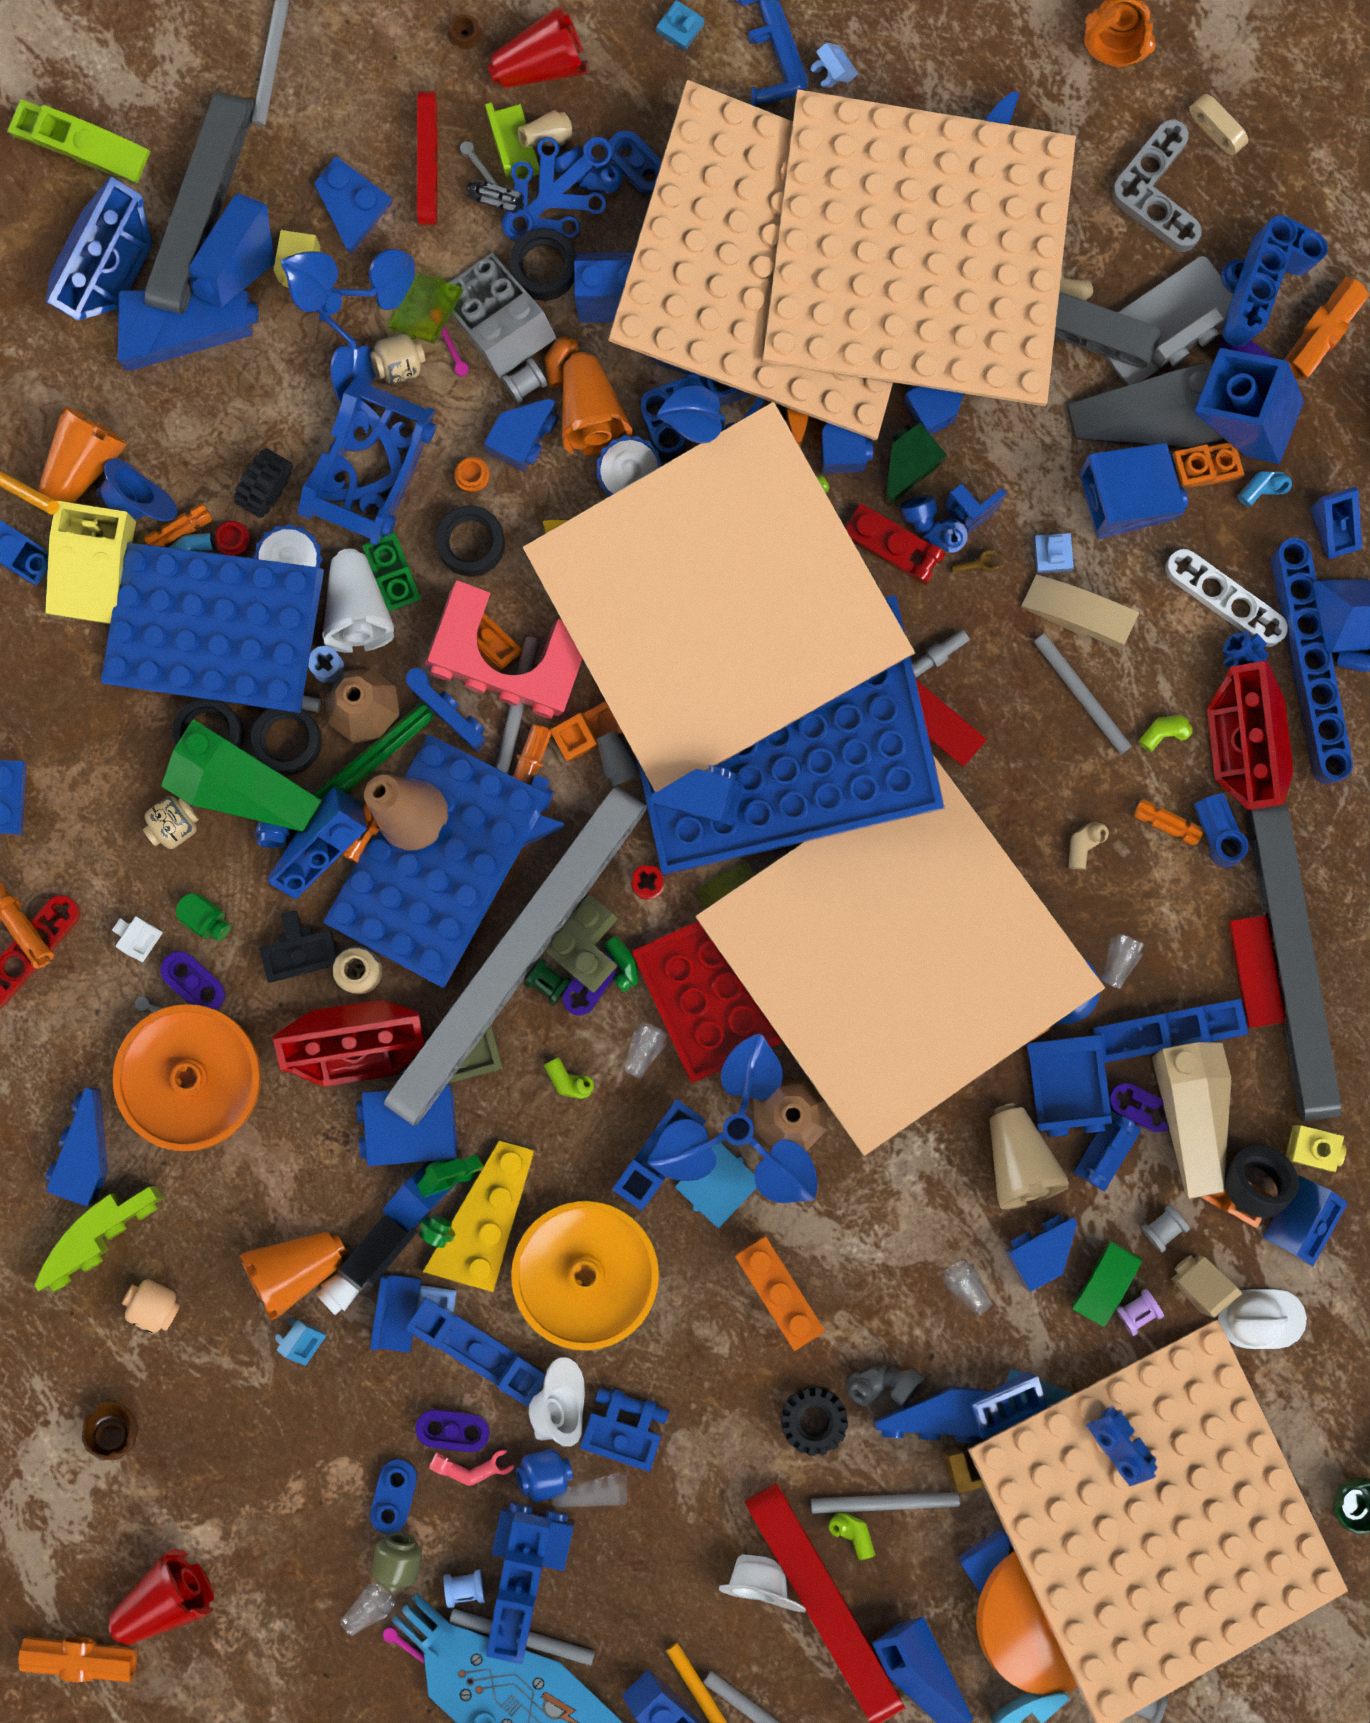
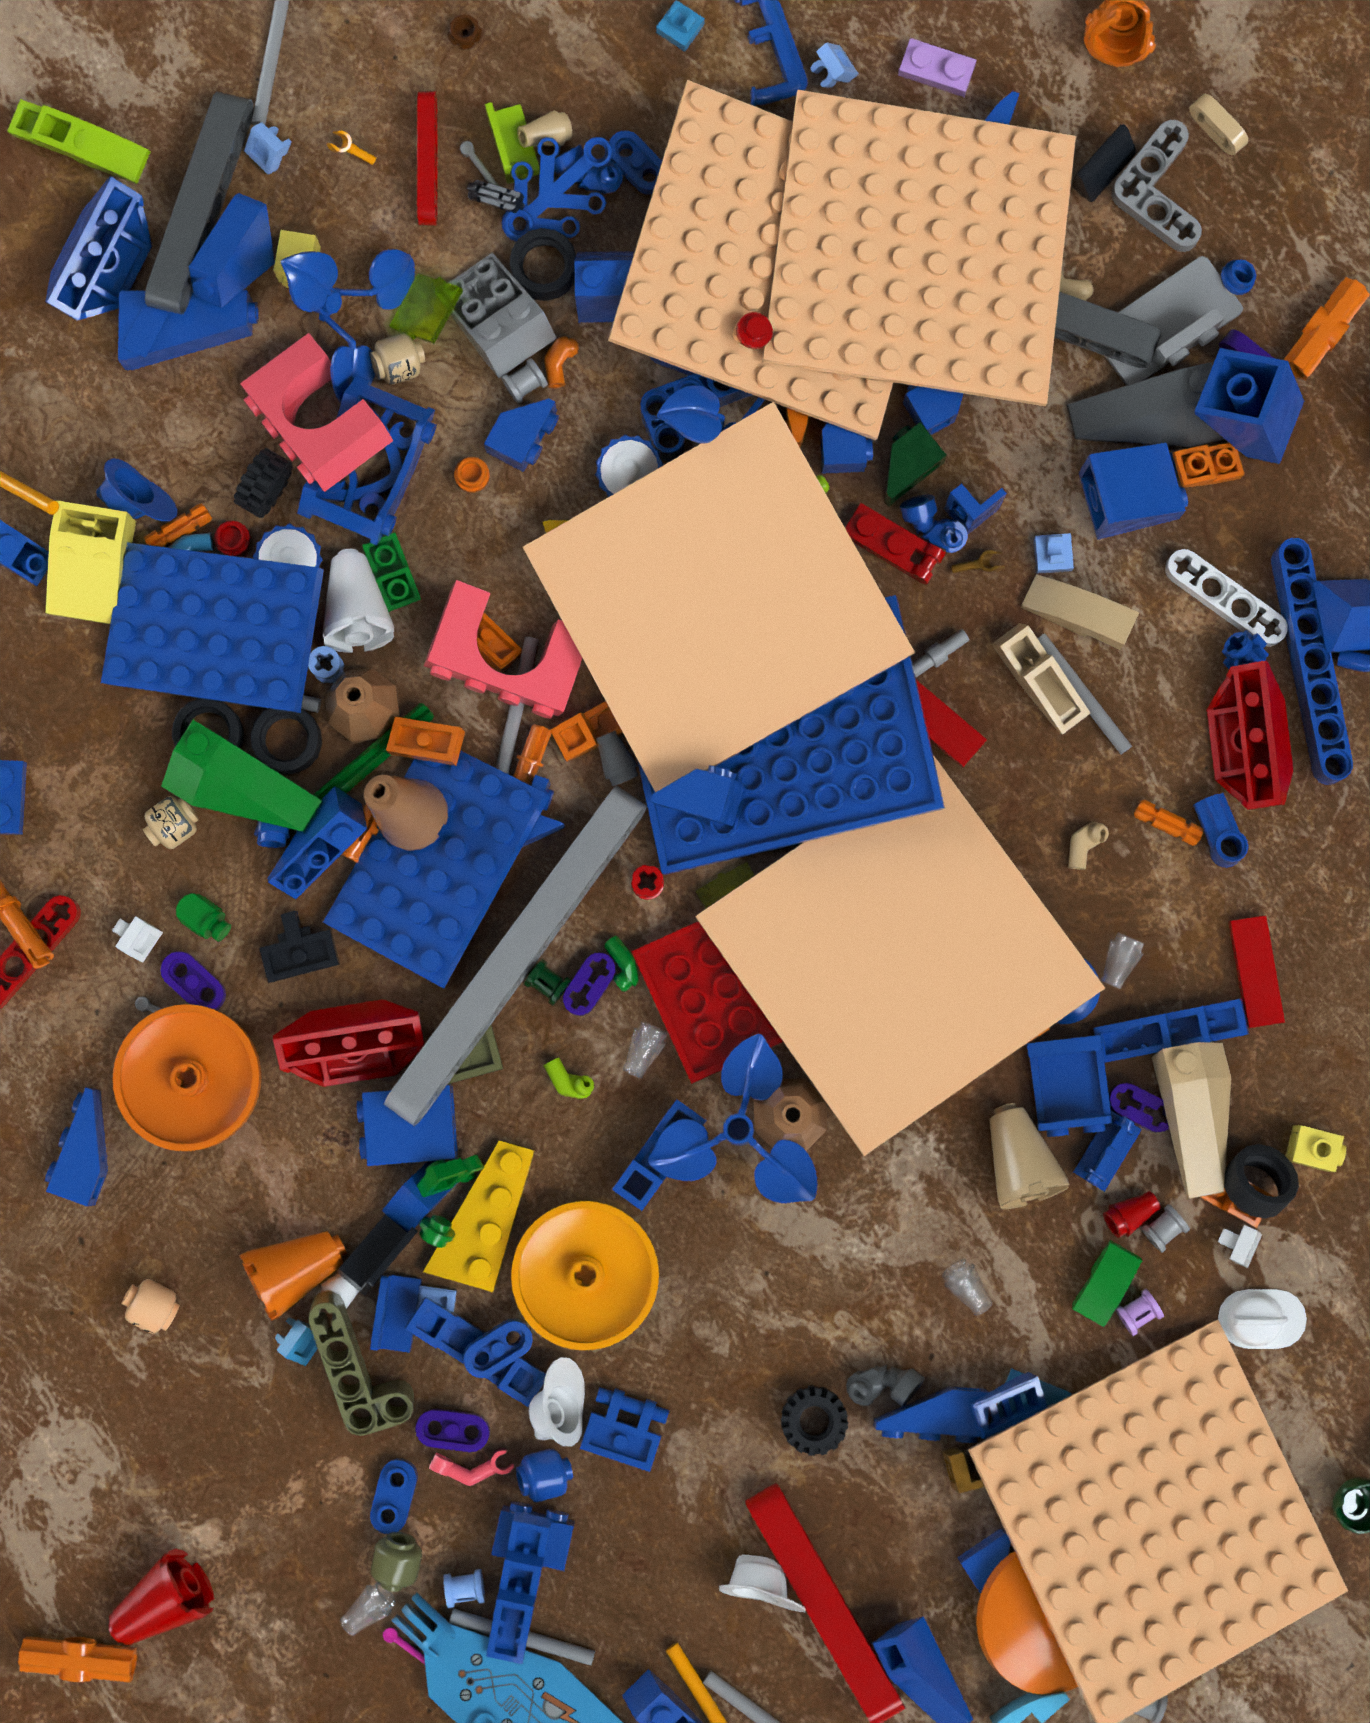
lime slope [35,1186,164,1293] -> none
orange cone [38,406,128,503] -> none
reddish brown hair [82,1401,138,1461] -> none
blue wing [314,157,393,254] -> none
tan head [333,946,382,995] -> none
blue plate [406,668,487,752] -> none
dark pink hinge [429,309,469,377] -> none
black tyre [436,505,505,577] -> none
red cone [488,5,589,88] -> none
olive plate [545,894,618,993] -> none
clear slope [552,1471,628,1507] -> none
orange cone [562,352,632,456] -> none
dark azure piece [675,1142,757,1229] -> none
orange arch [734,1235,825,1351] -> none
light grey bar [811,1492,960,1514] -> none
lime arm [829,1513,875,1560] -> none
blue slope [1005,1214,1077,1292] -> none
blue hinge [1086,1406,1158,1486] -> none
lime arm [1138,715,1193,753] -> none
tan slope [1171,1255,1242,1318] -> none
blue beam [1222,215,1328,347] -> none
dark azure arm [1237,471,1292,507] -> none
dark grey beam [1246,802,1341,1122] -> none
blue panel [1263,1175,1348,1267] -> none
blue slope [1310,486,1362,559] -> none
none -> coral arch [240,333,394,492]
none -> light blue tile [244,122,291,175]
none -> olive beam [308,1291,414,1436]
none -> light orange hand [327,131,377,165]
none -> orange plate [386,717,465,766]
none -> blue plate [463,1319,533,1378]
none -> red plate [736,312,773,349]
none -> lavender plate [898,38,976,97]
none -> tan slope [991,623,1090,734]
none -> black slope [1072,124,1136,202]
none -> red cone [1103,1191,1161,1238]
none -> white tile [1218,1225,1262,1268]

